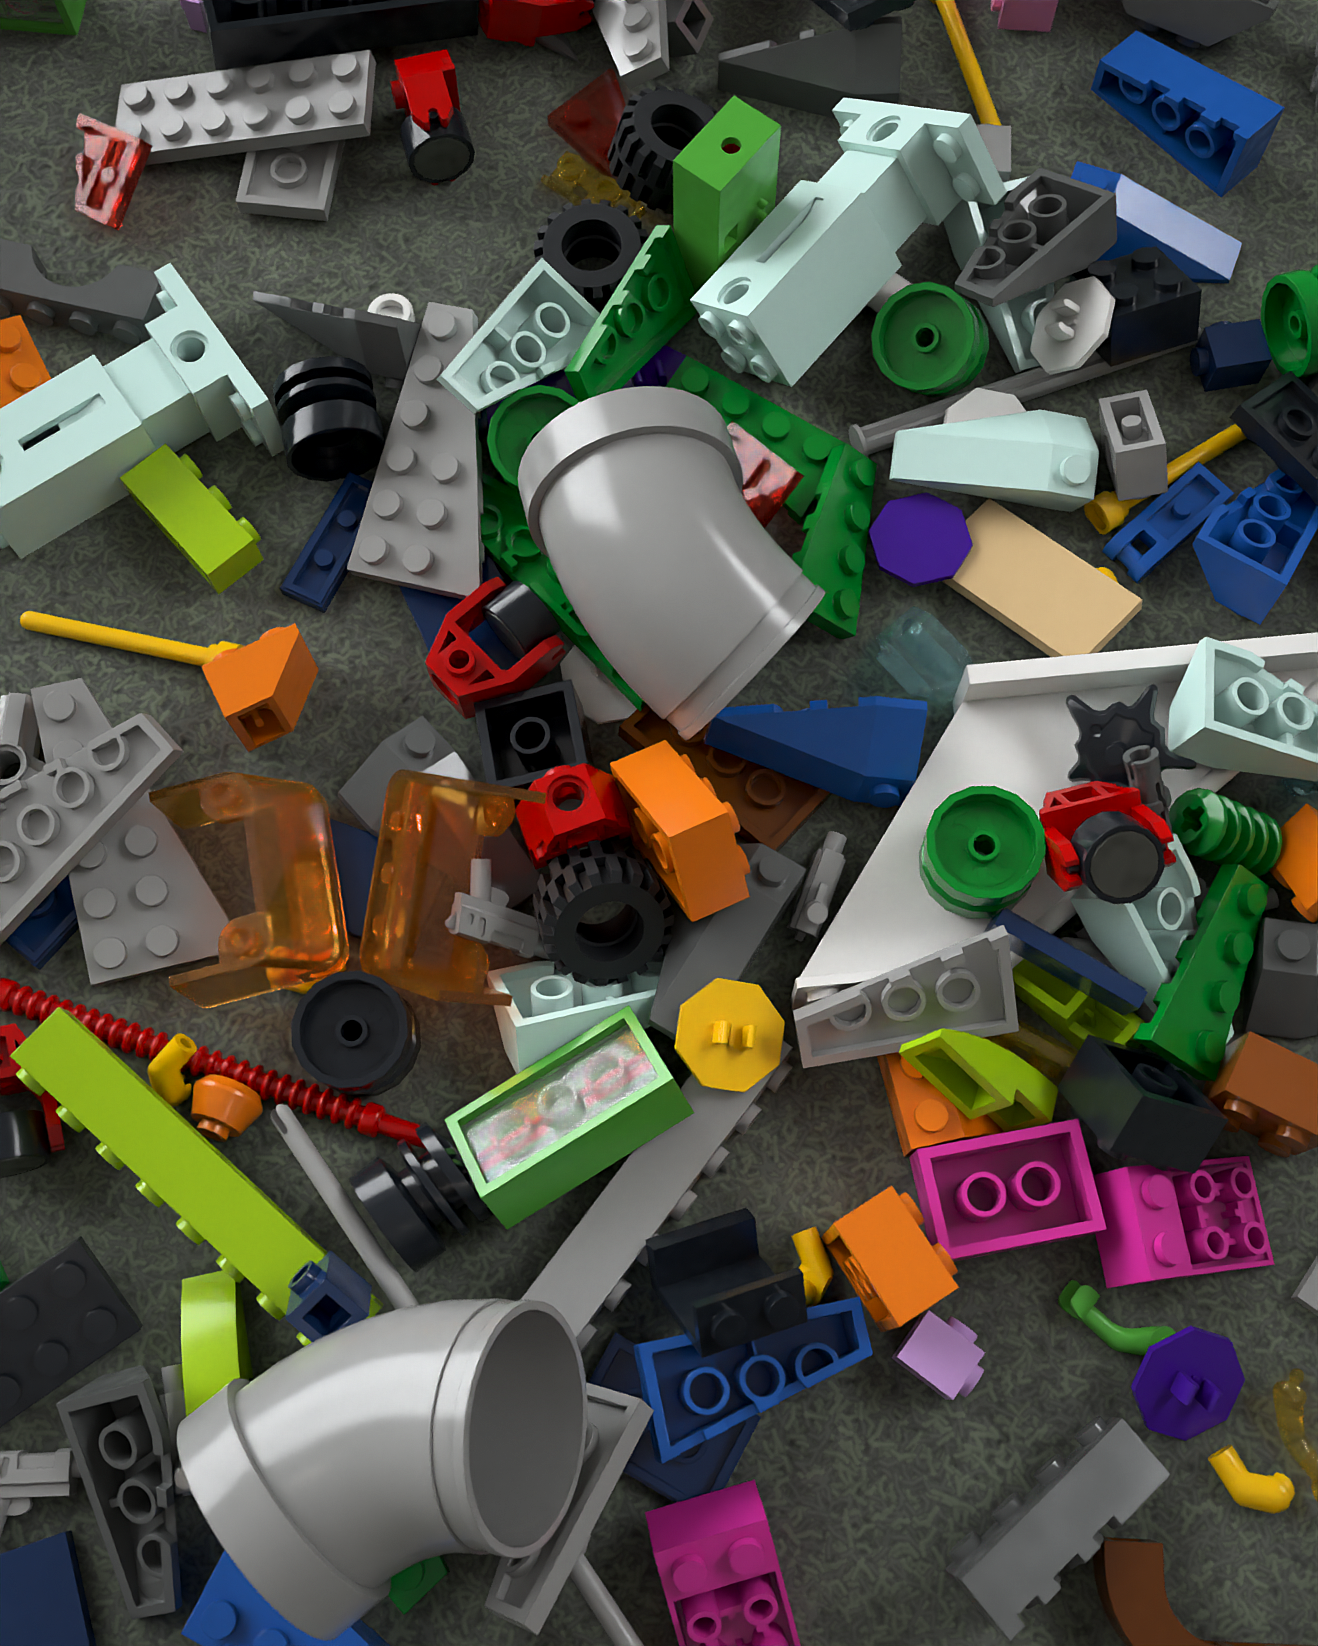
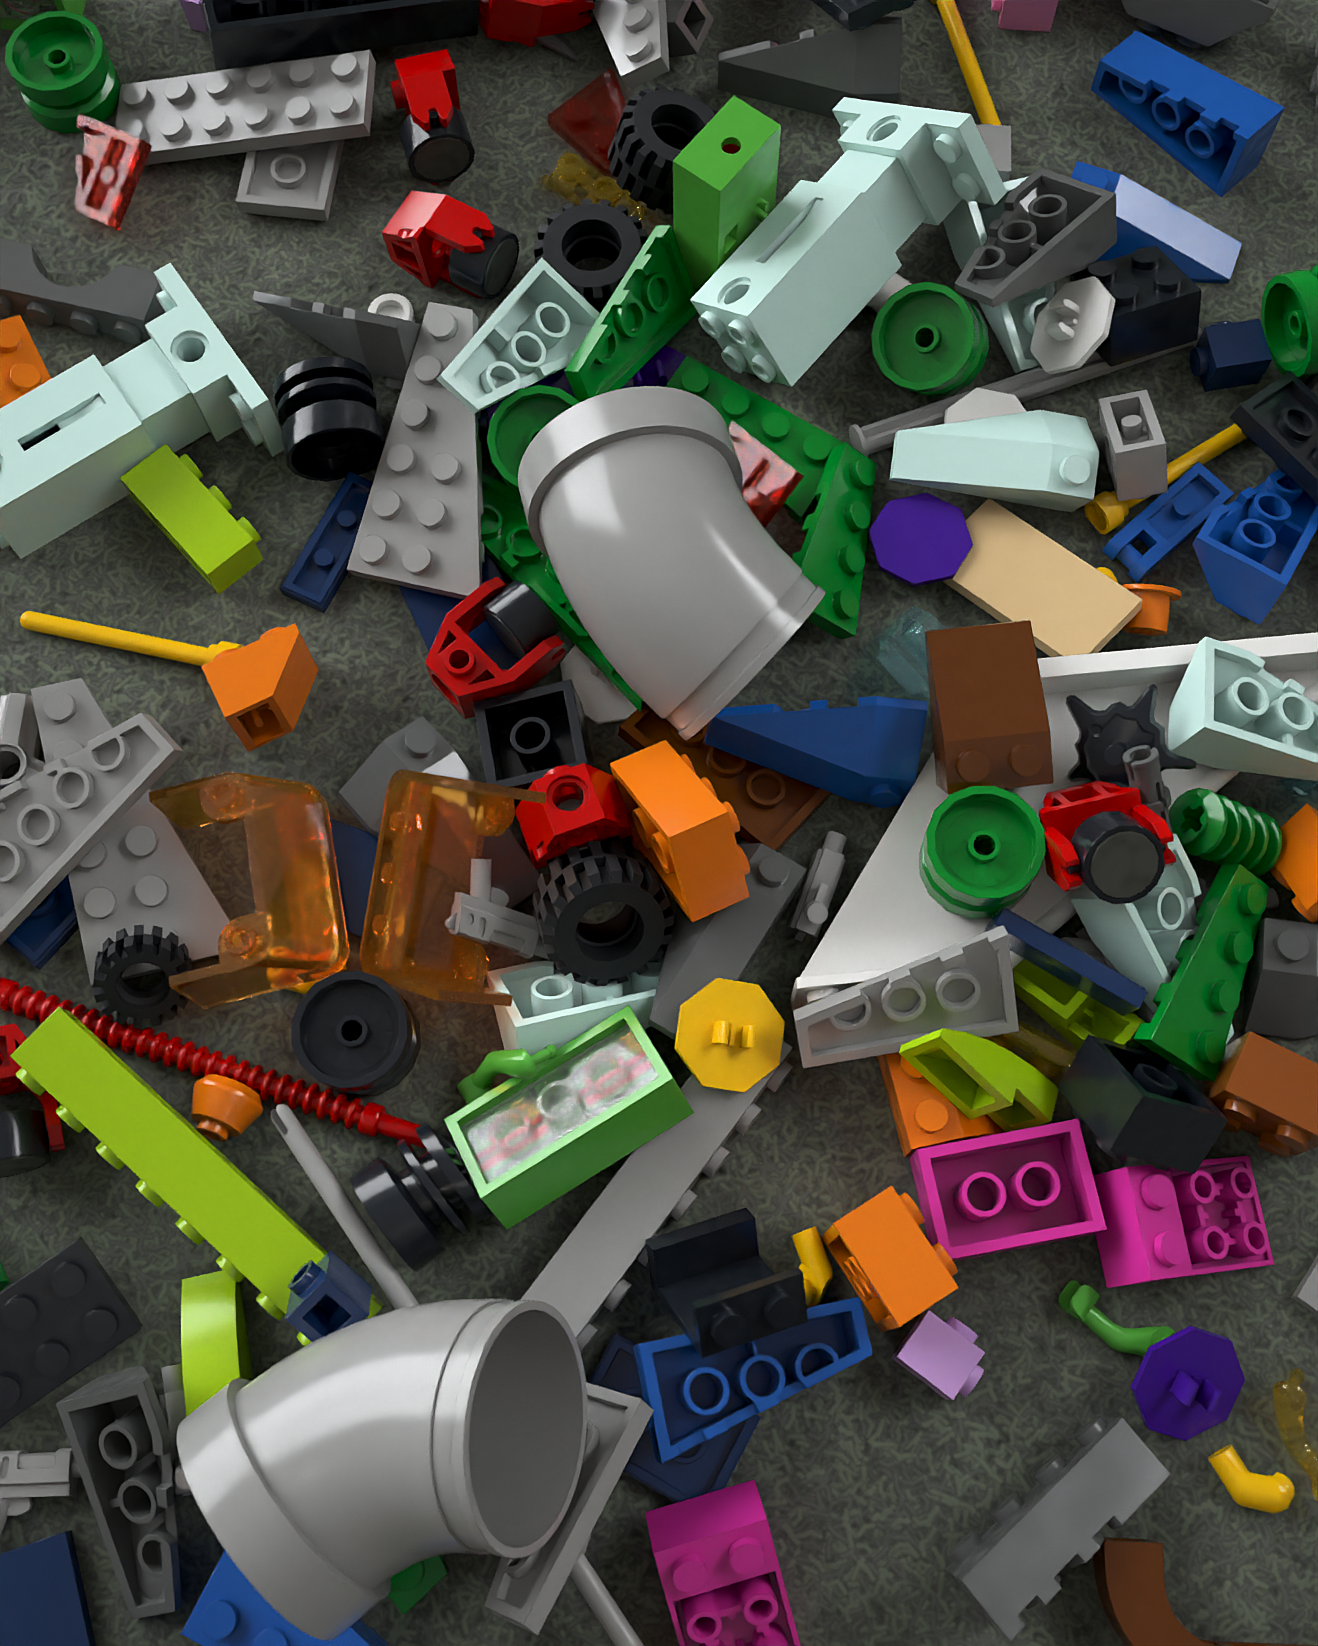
yellow arm [147,1033,197,1107] -> none
none -> green wheel [5,11,121,133]
none -> black tyre [93,925,192,1028]
none -> red piece [382,191,519,300]
none -> bright green piece [456,1044,558,1105]
none -> reddish brown slope [924,620,1054,795]
none -> orange piece [1121,584,1182,636]

